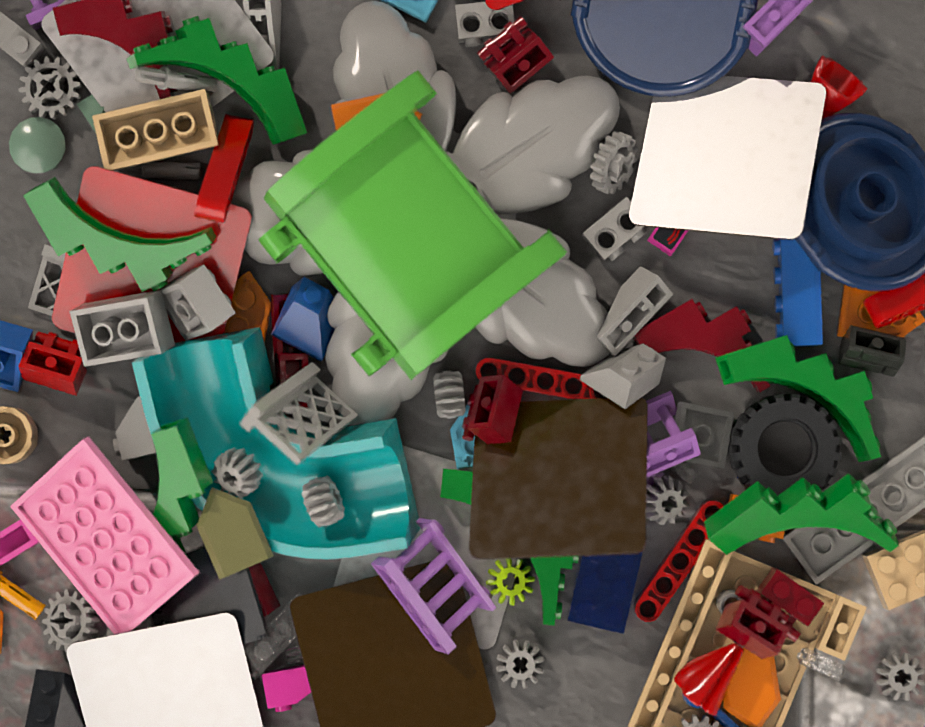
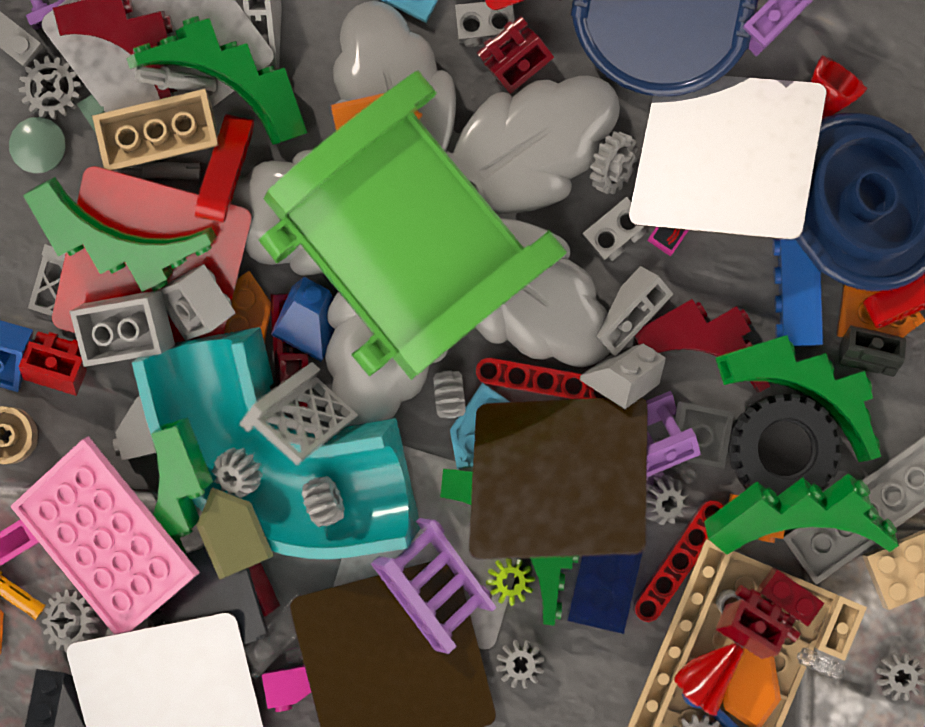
dark red brick [462,375,523,444] -> none

